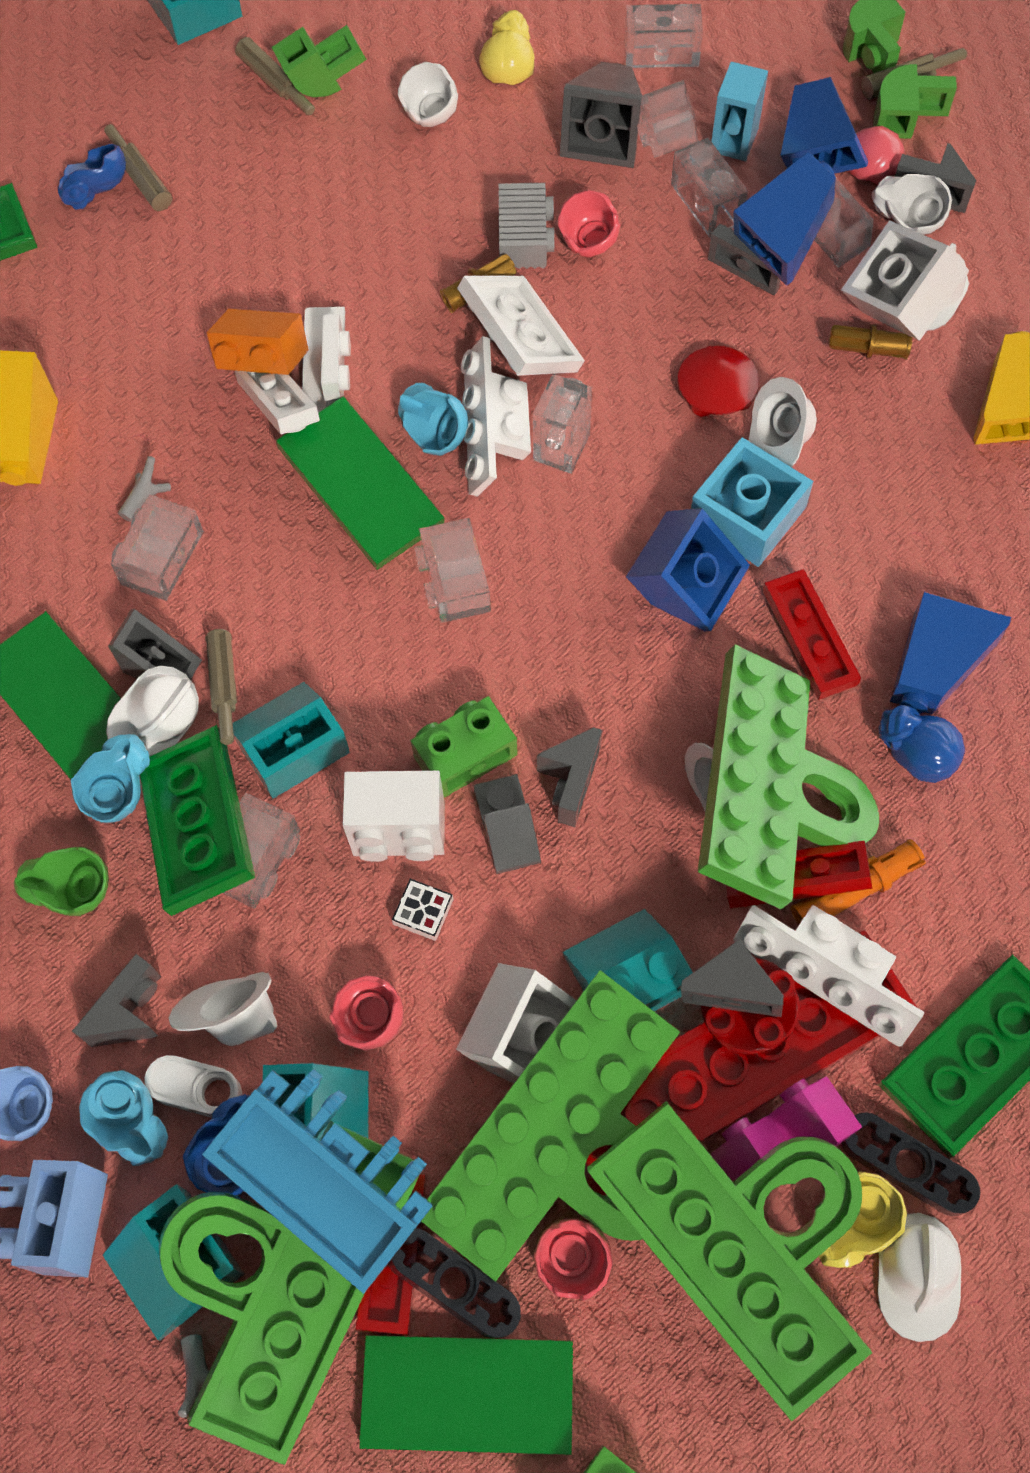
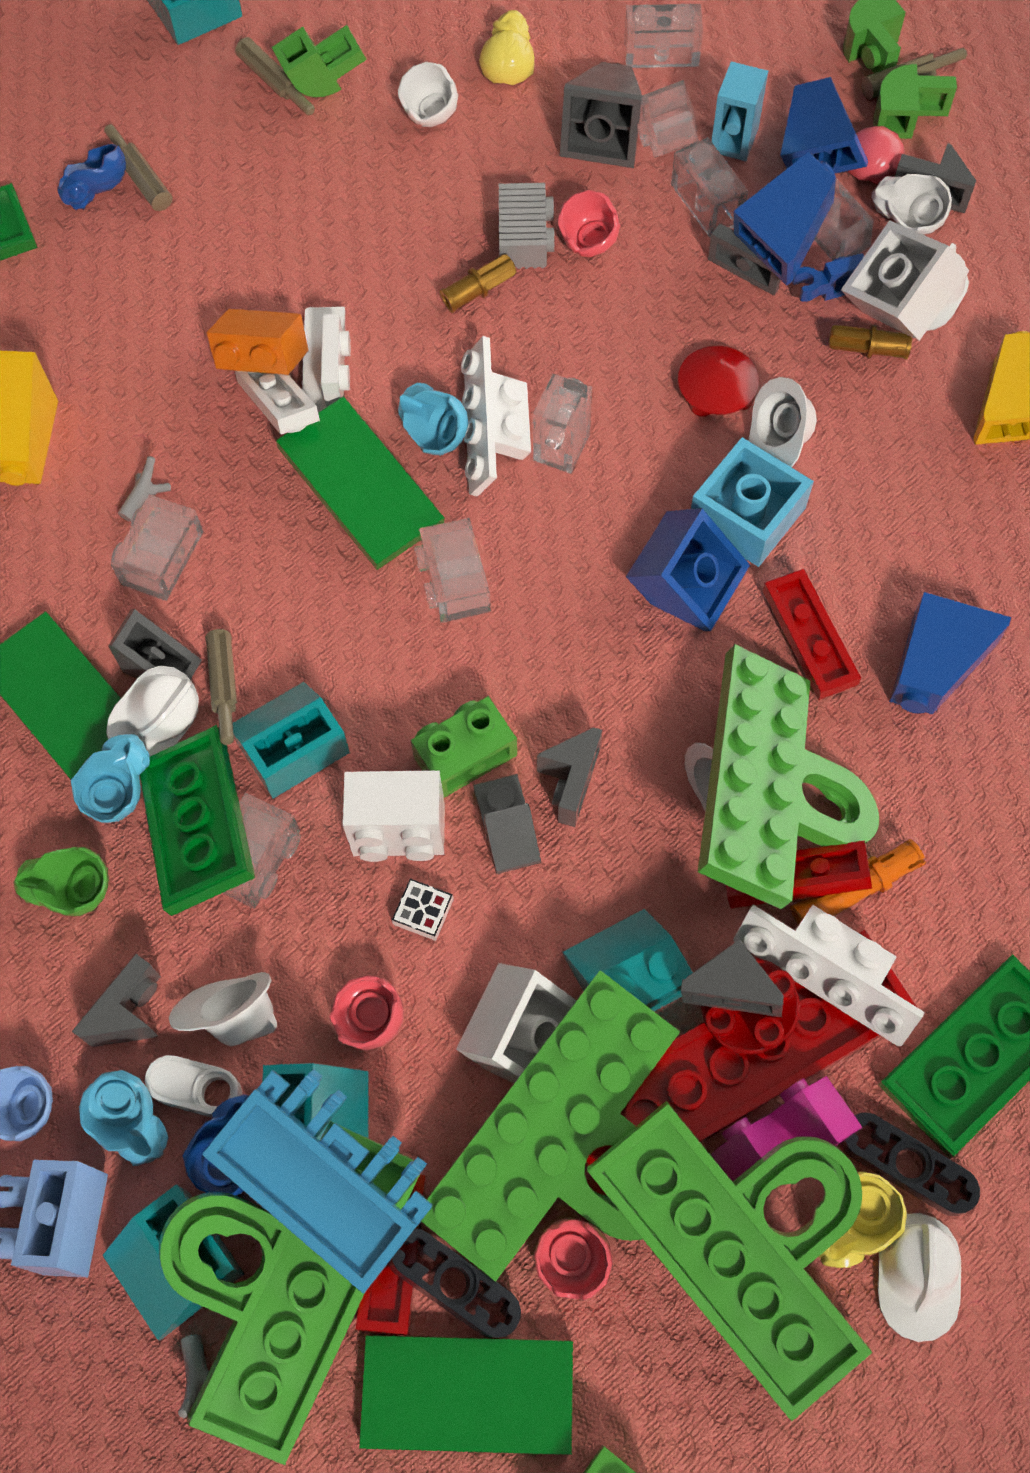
white plate [457,276,585,376] -> none
blue hair [879,705,965,783] -> none
none -> blue plate [792,253,864,301]

